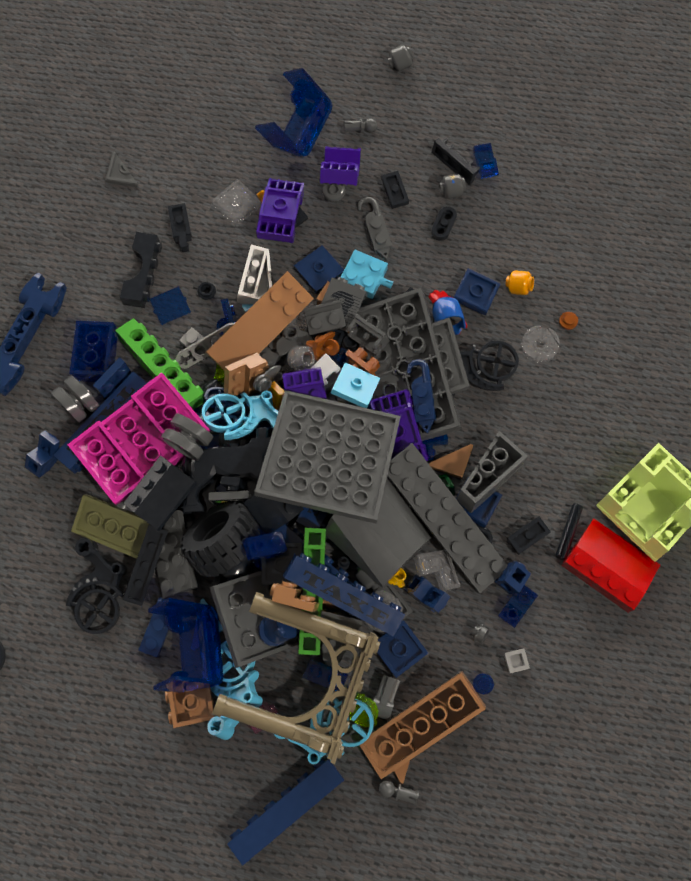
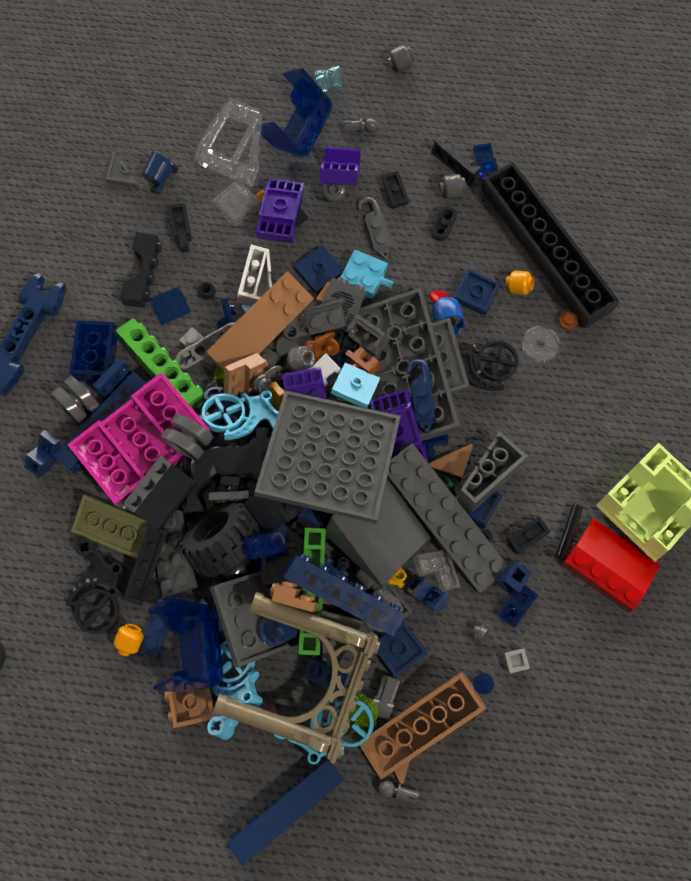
none -> light orange head [113,624,144,656]
none -> dark blue hat [141,152,178,194]
none -> clear windscreen [192,98,262,186]
none -> clear light blue wheel [314,65,343,93]
none -> black brick [481,162,620,329]

